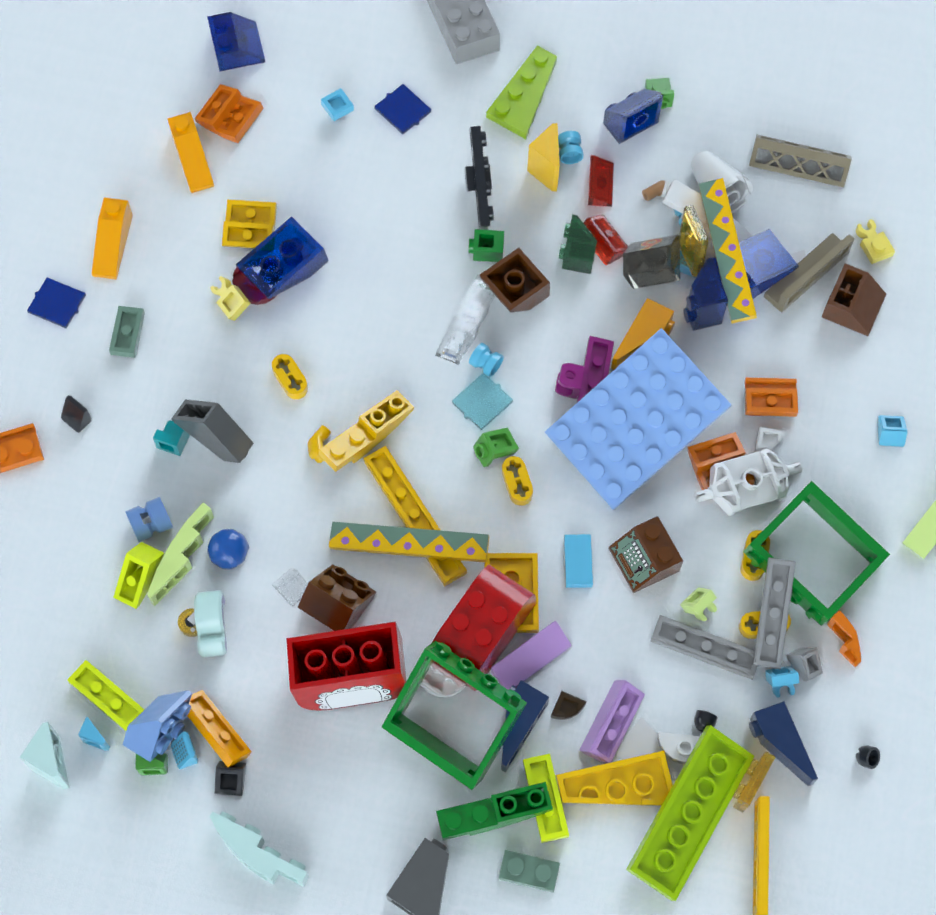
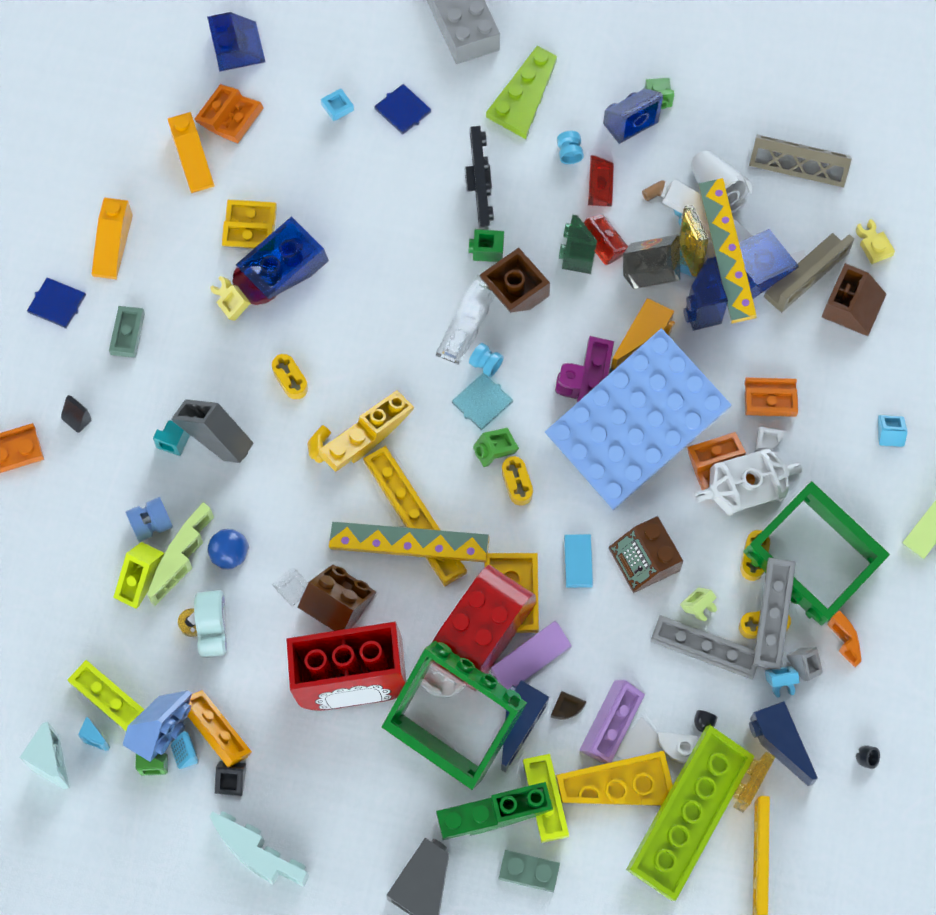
yellow slope [527,123,560,191] -> none

